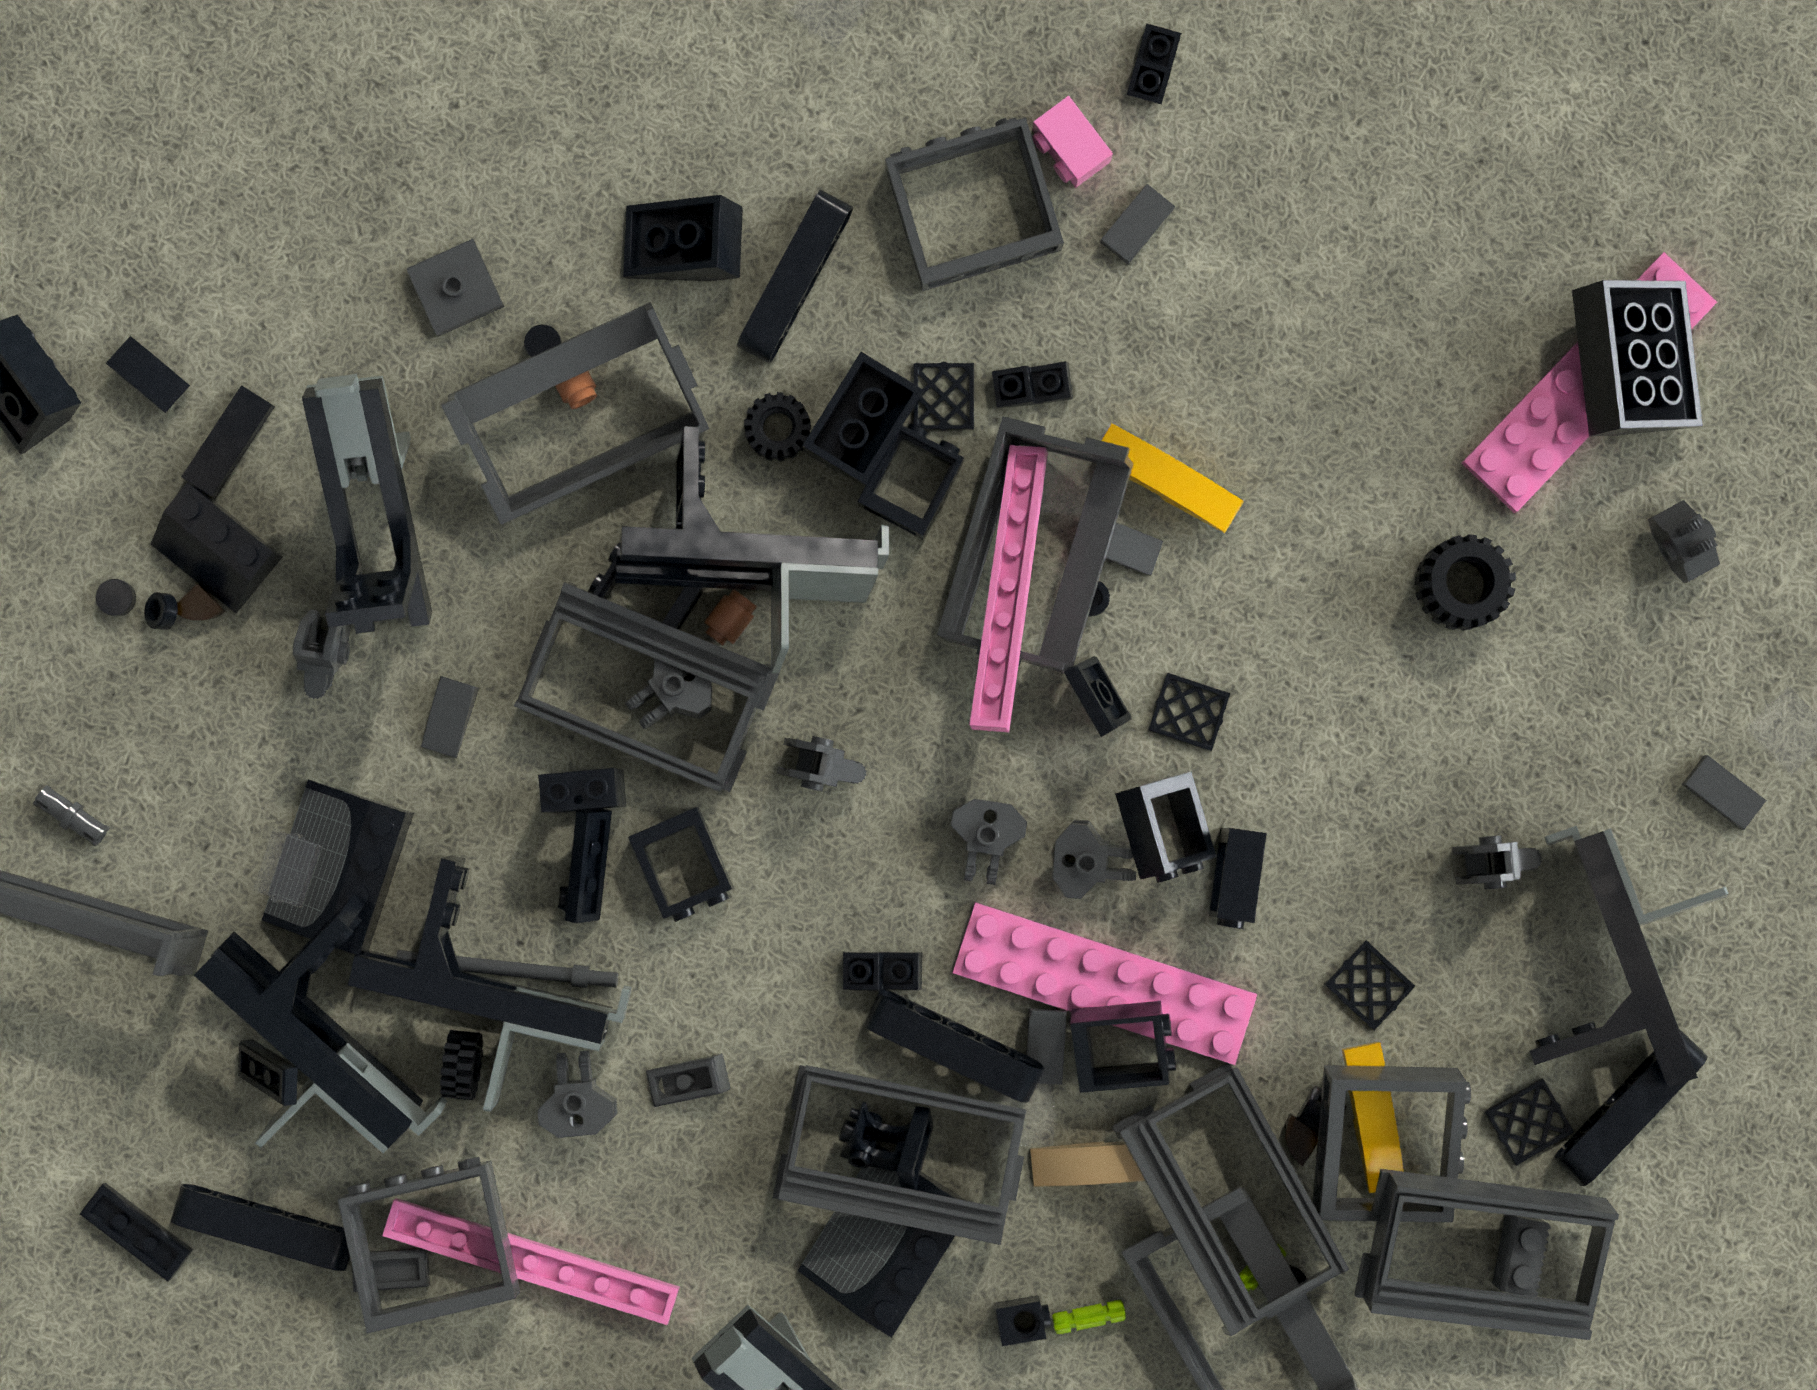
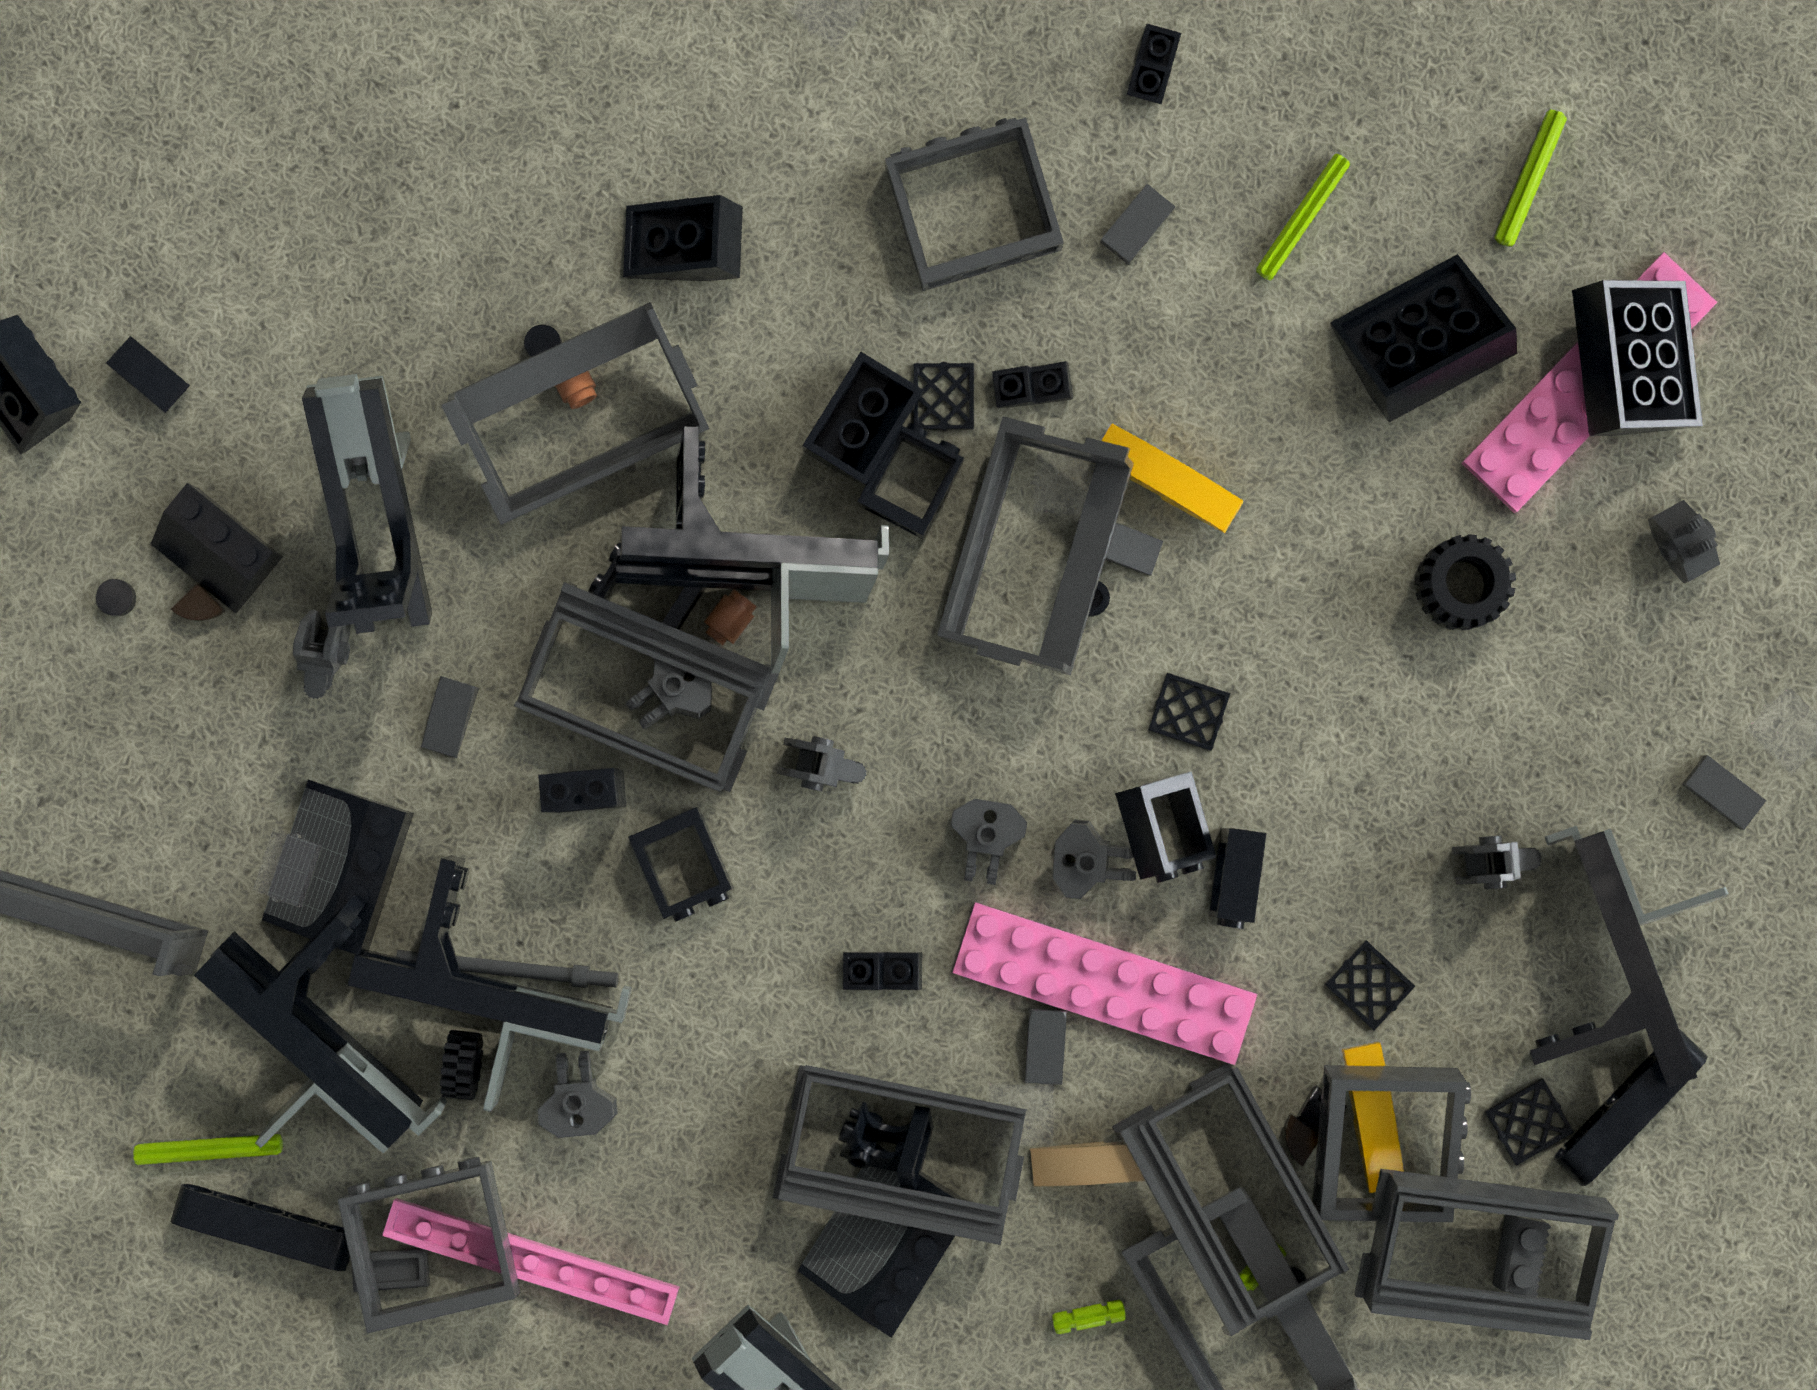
dark grey pin [33,785,110,846] -> none
black tile [80,1183,193,1282] -> none
black tile [144,592,178,630] -> none
black tile [181,385,275,498] -> none
black tile [238,1039,298,1106] -> none
dark grey plate [406,239,504,337] -> none
black hinge [558,809,612,923] -> none
dark grey slope [646,1053,731,1107] -> none
black beam [737,190,853,364] -> none
black tyre [744,392,811,462] -> none
black beam [864,990,1045,1103] -> none
bright pink plate [969,445,1048,733] -> none
black brick [995,1295,1052,1346] -> none
bright pink brick [1032,96,1113,188] -> none
black plate [1064,656,1132,737] -> none
black window [1070,1001,1176,1093] -> none
none -> lime axle [133,1134,283,1165]
none -> lime axle [1256,153,1350,281]
none -> black slope [1330,254,1517,422]
none -> lime axle [1494,109,1567,247]

